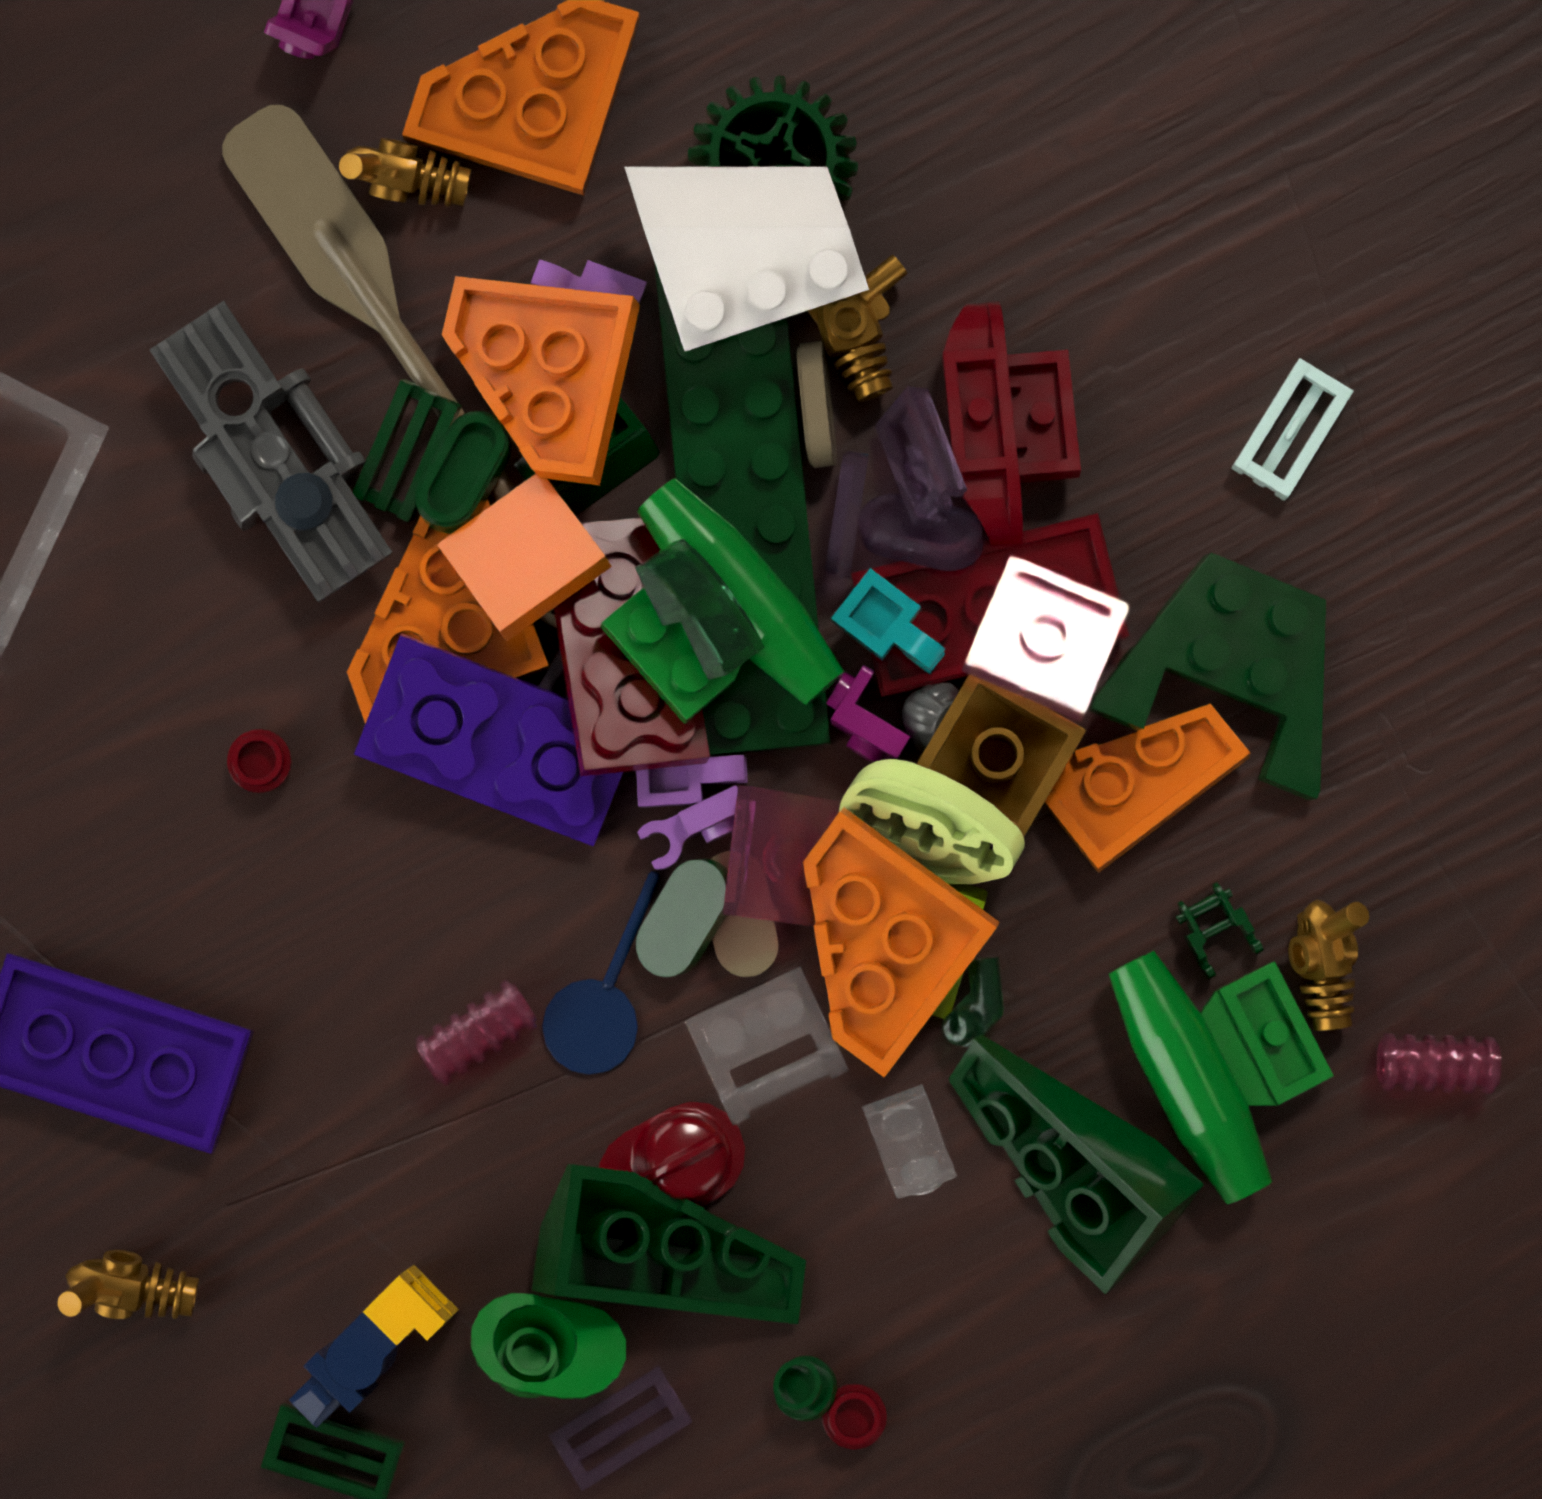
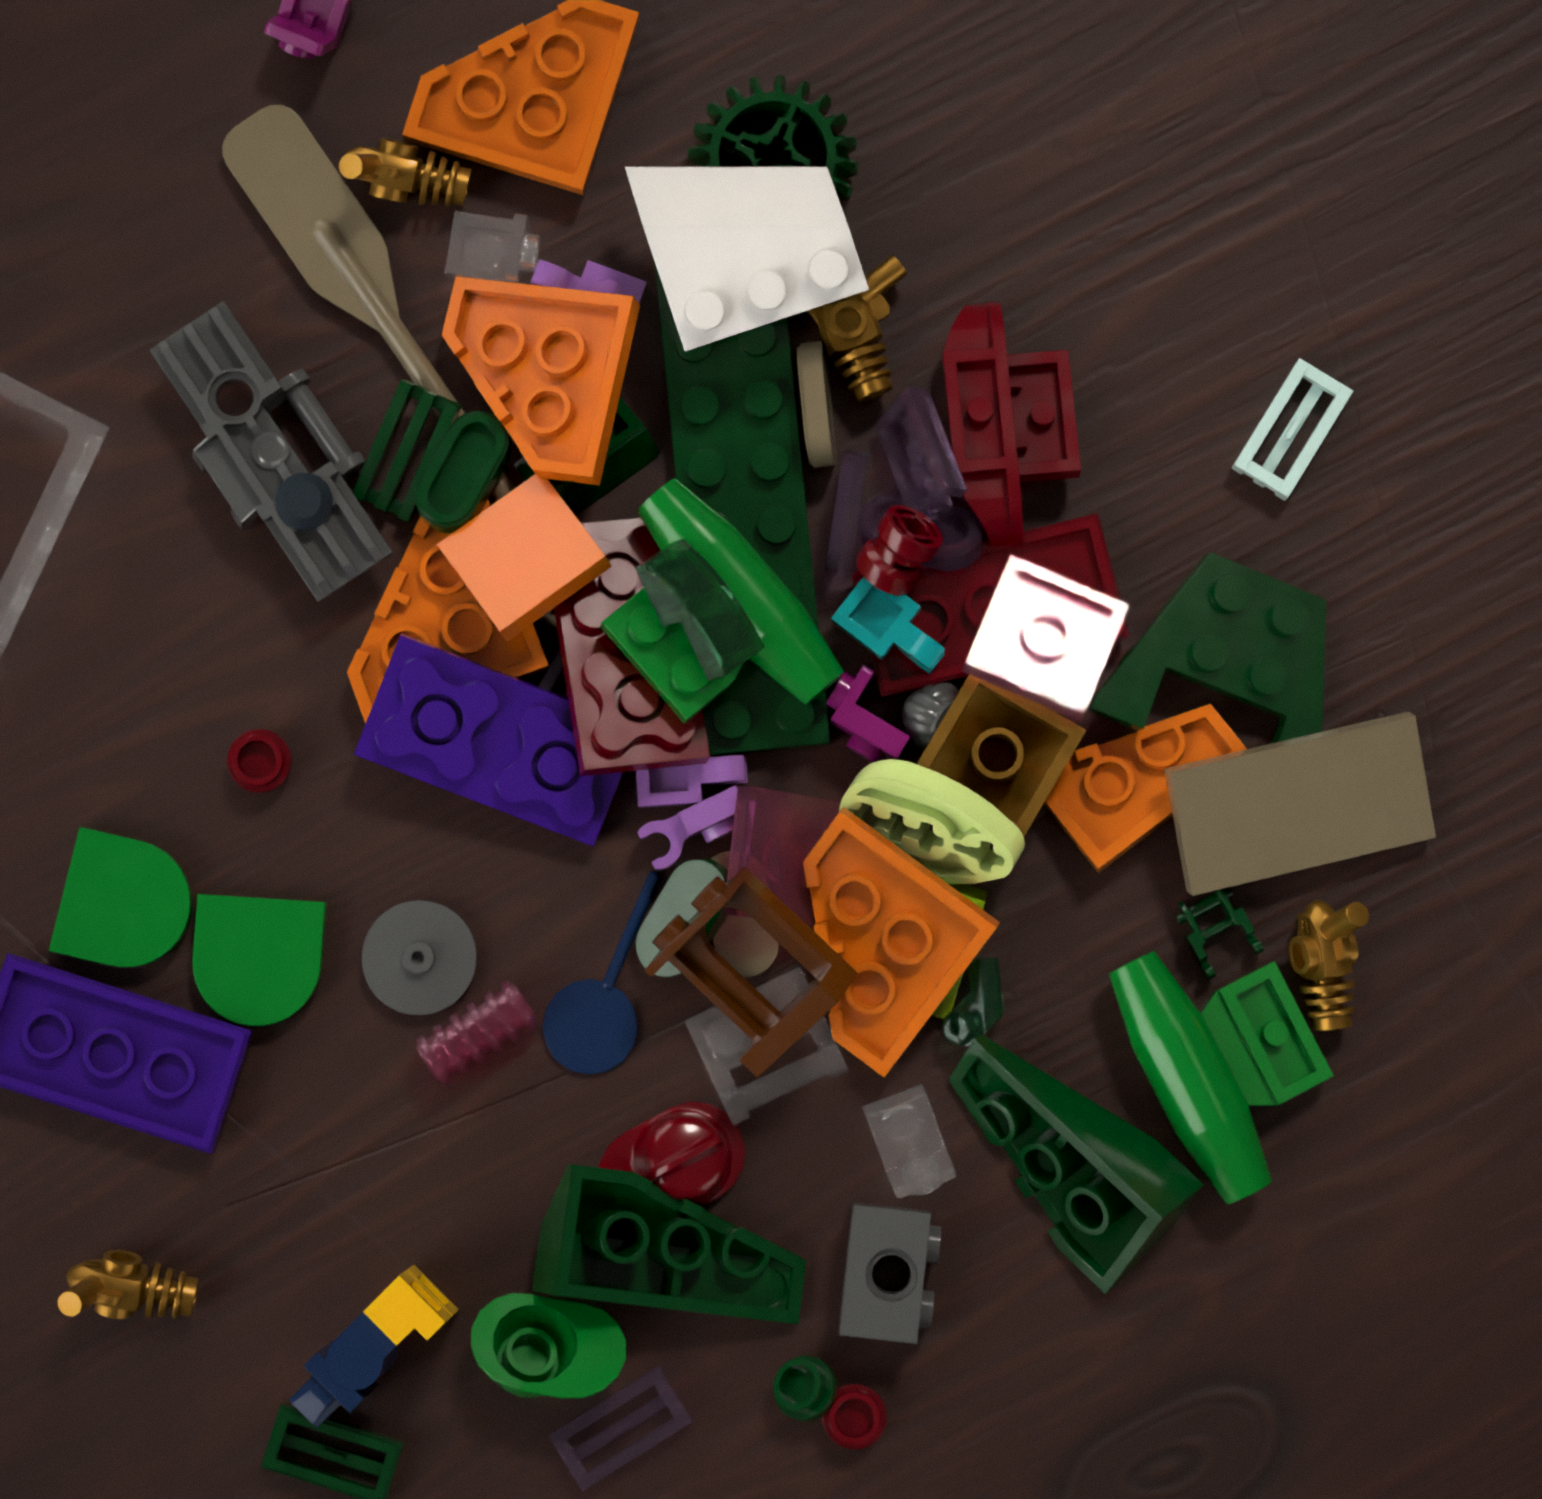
clear pink piece [1377,1033,1501,1094] -> none
none -> green tile [49,827,193,968]
none -> green tile [192,894,328,1026]
none -> dark grey piece [362,900,478,1015]
none -> clear bracket [445,211,540,283]
none -> reddish brown panel [644,865,858,1078]
none -> dark grey brick [838,1202,941,1344]
none -> dark red wheel [856,505,943,596]
none -> dark tan tile [1164,712,1436,896]

